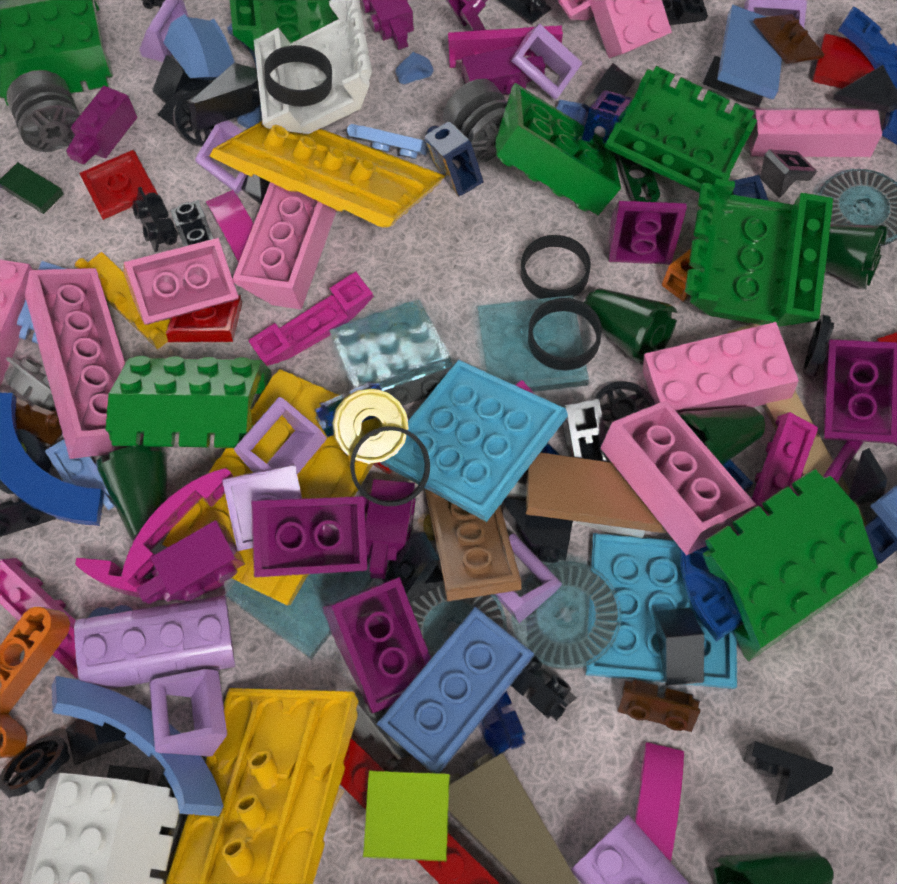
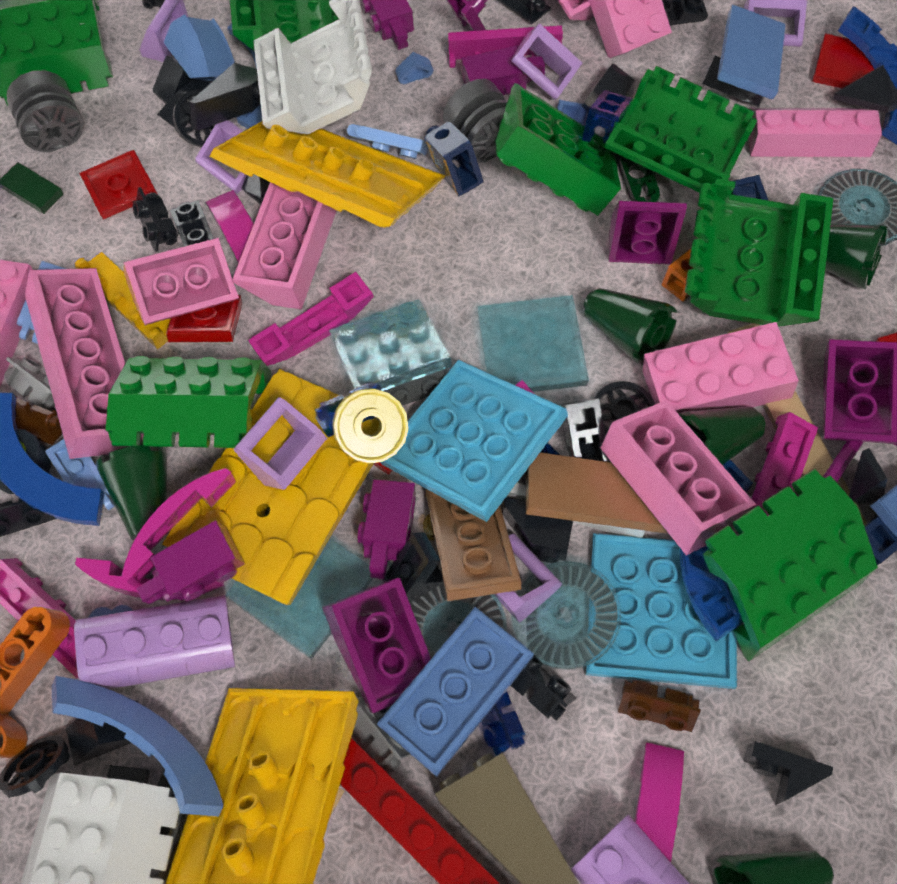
magenta hinge [66,86,138,165] -> none
lavender tile [149,669,227,757] -> none
lavender tile [222,464,302,551] -> none
magenta slope [251,496,367,577] -> none
black tyre [264,45,332,106] -> none
black tyre [350,426,430,506] -> none
lime tile [363,771,450,861] -> none
black tyre [521,235,591,301] -> none
black tyre [528,298,602,371] -> none
black slope [653,608,704,686] -> none
reddish brown piece [753,14,825,64] -> none
black slope [760,149,818,198] -> none
black wheel [803,314,834,377] -> none

